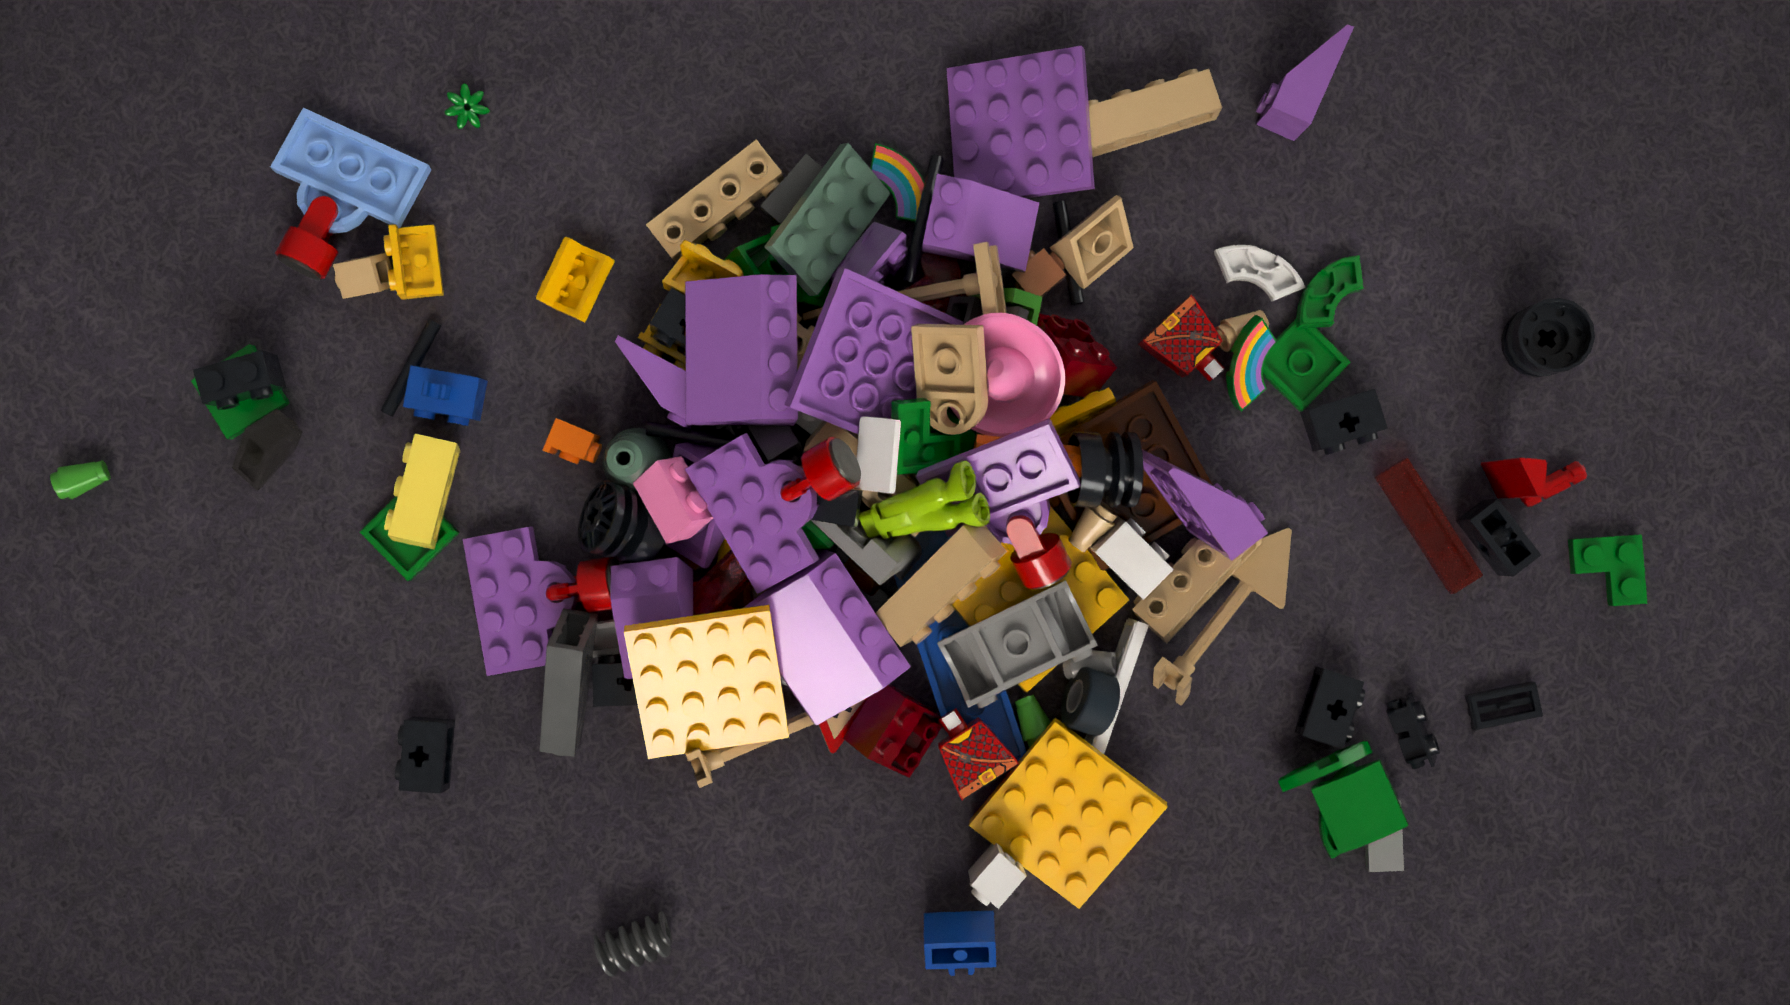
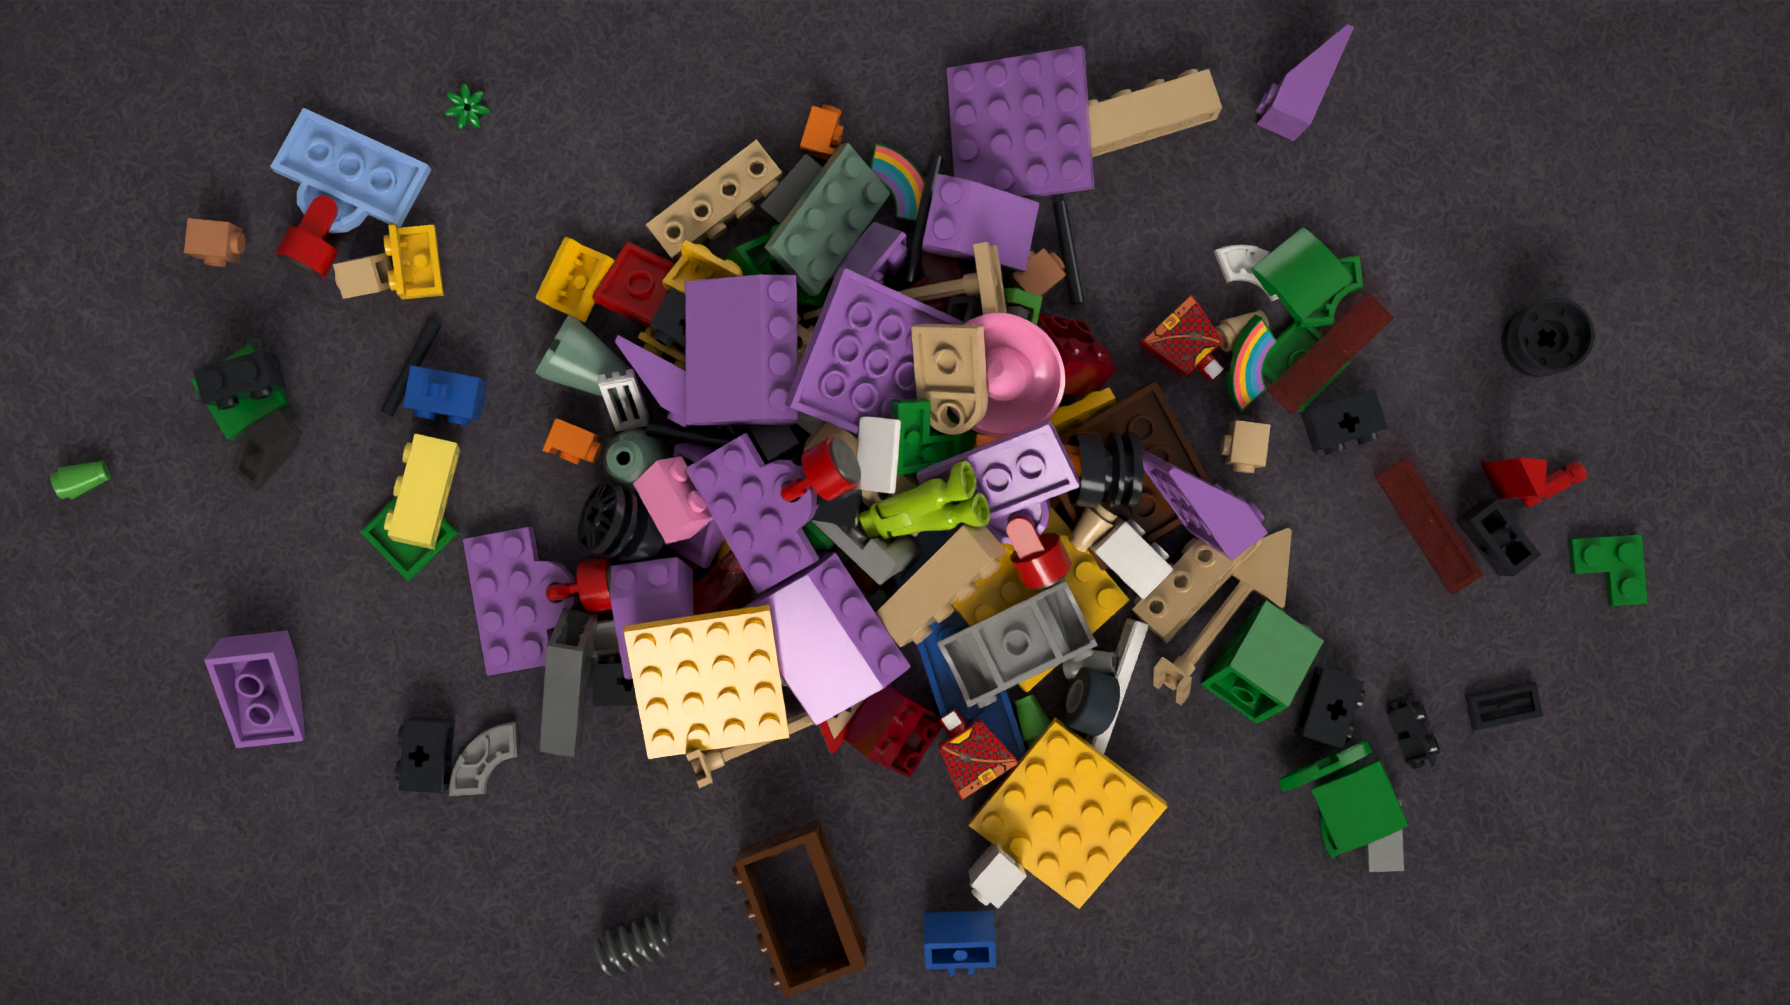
tan slope [1050,195,1134,289] -> none
none -> nougat brick [184,218,246,267]
none -> medium lavender slope [204,630,305,748]
none -> light grey tile [449,721,519,796]
none -> sand green cone [535,315,635,401]
none -> red tile [592,241,676,328]
none -> white tile [598,369,650,432]
none -> reddish brown hose [732,819,868,998]
none -> orange brick [800,104,844,161]
none -> green slope [1201,600,1324,724]
none -> tan brick [1220,420,1271,473]
none -> green slope [1250,227,1353,322]
none -> clear red plate [1266,293,1394,415]

